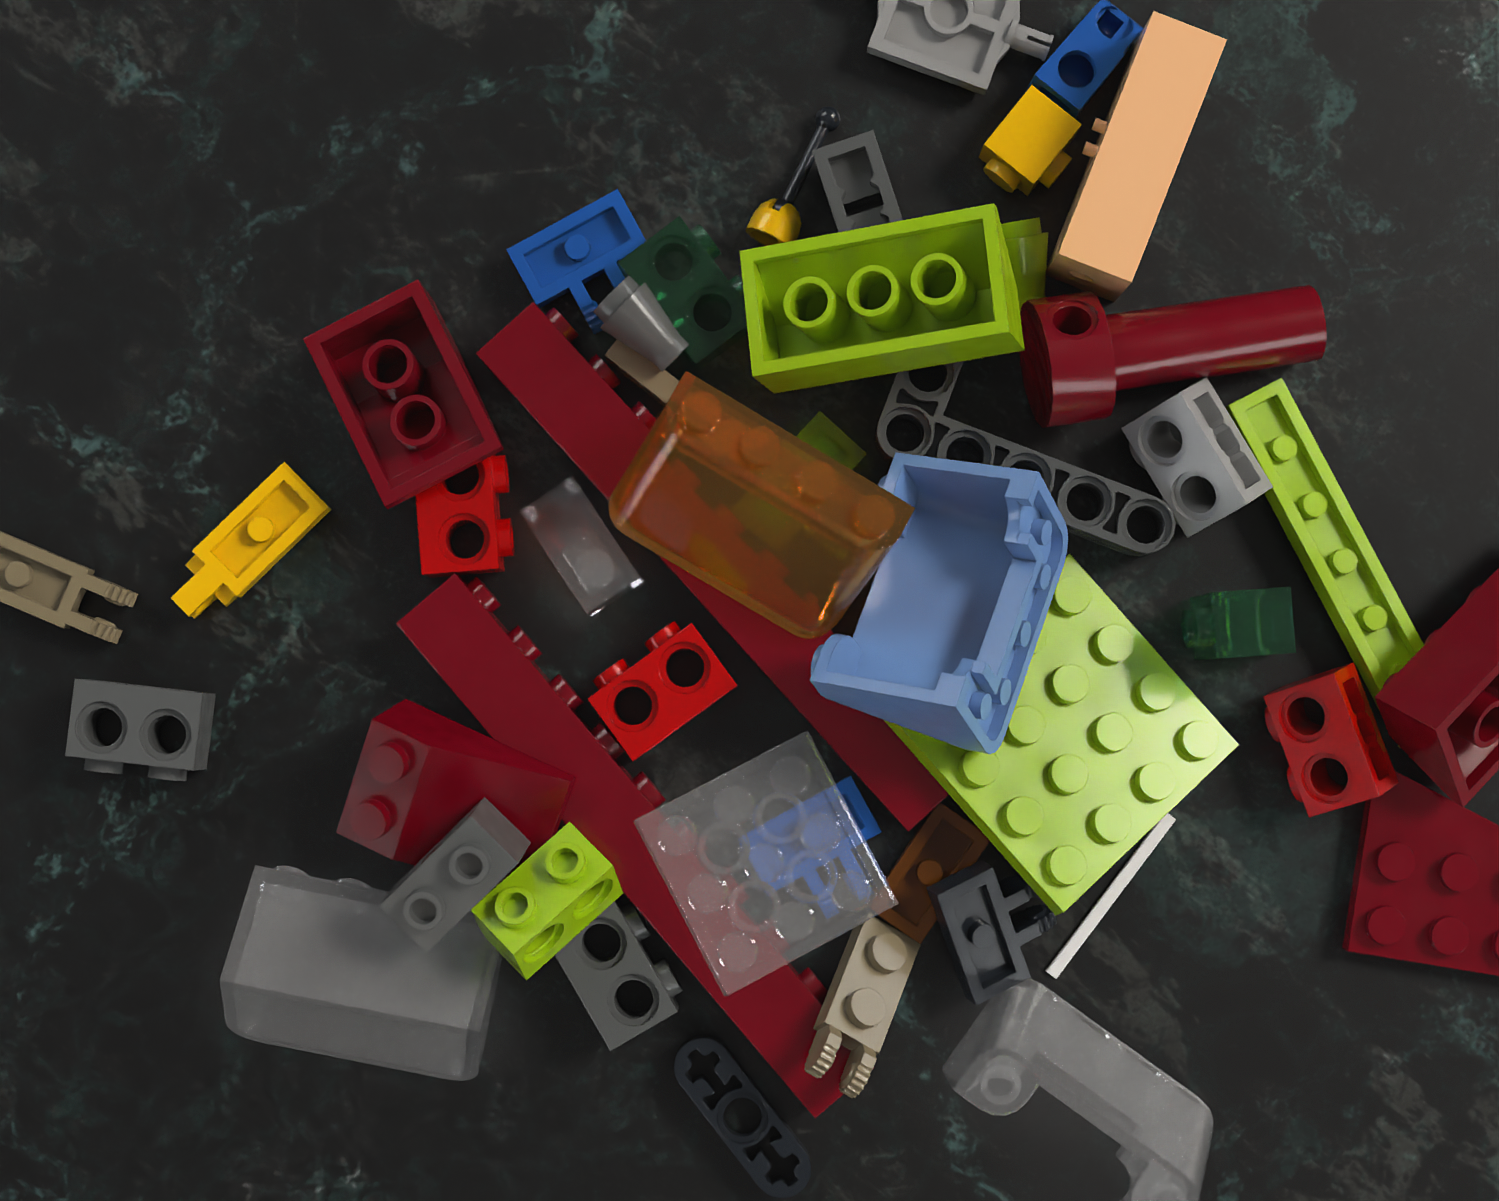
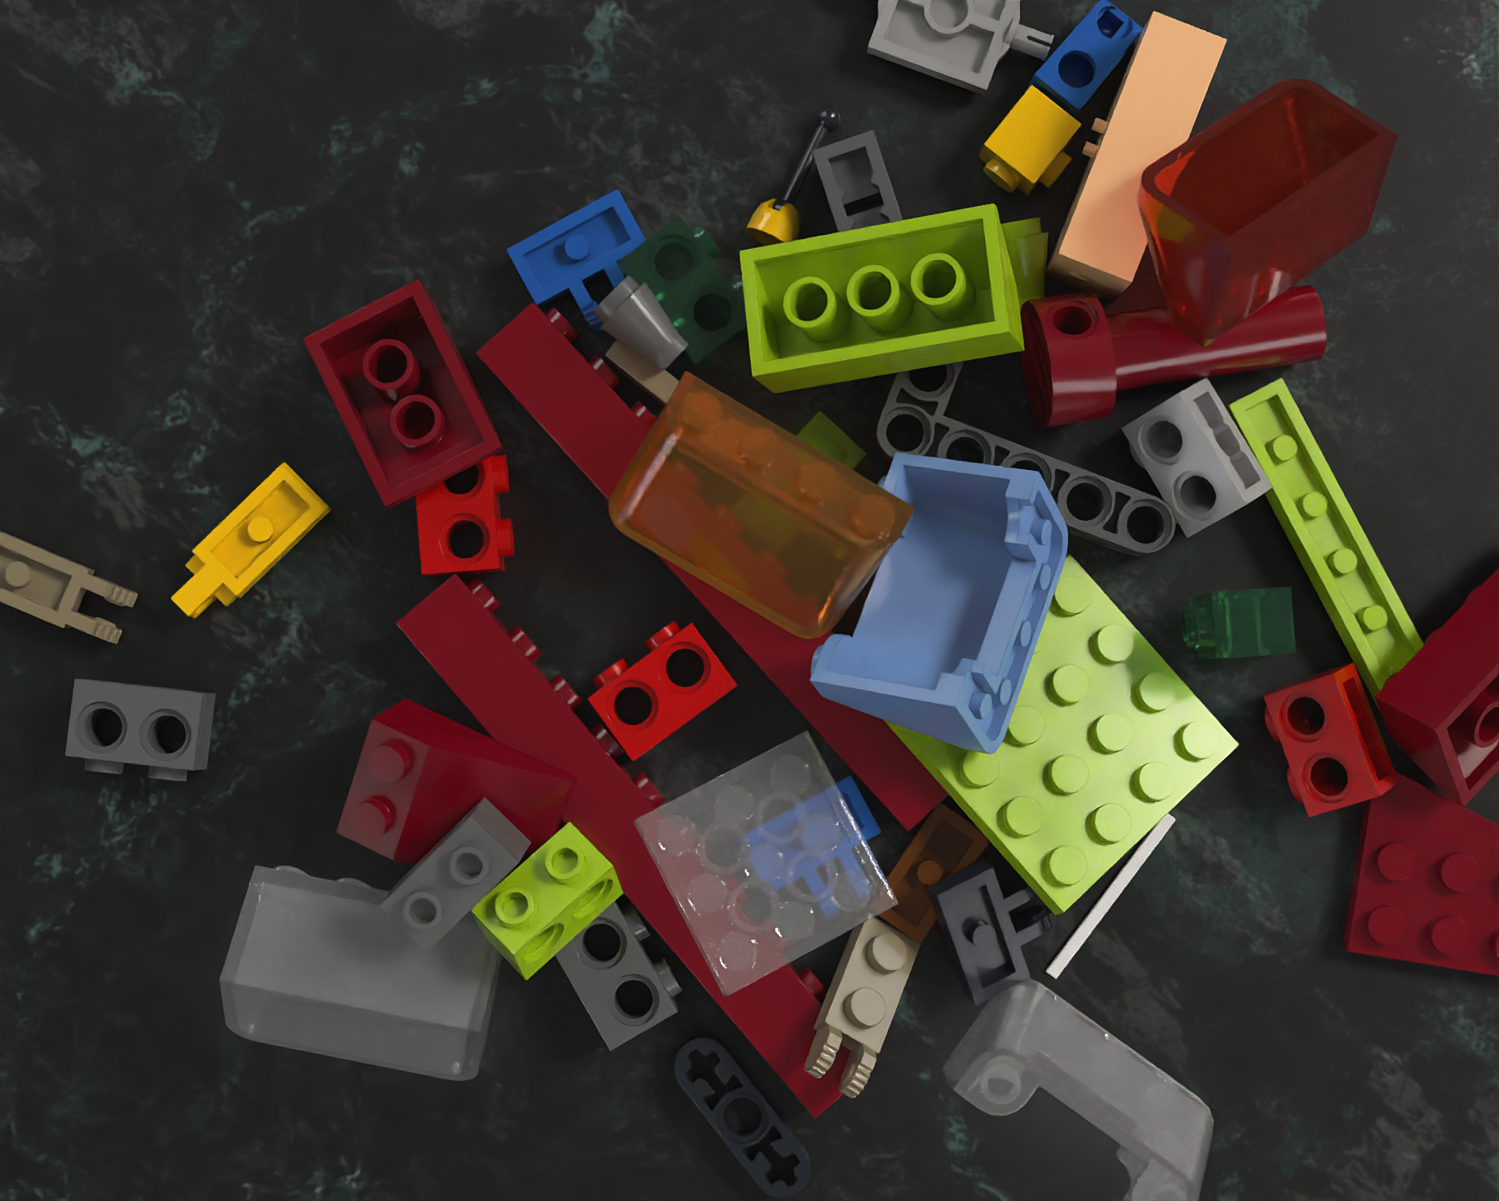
clear slope [520,476,643,616] -> none
none -> clear red windscreen [1137,78,1398,348]

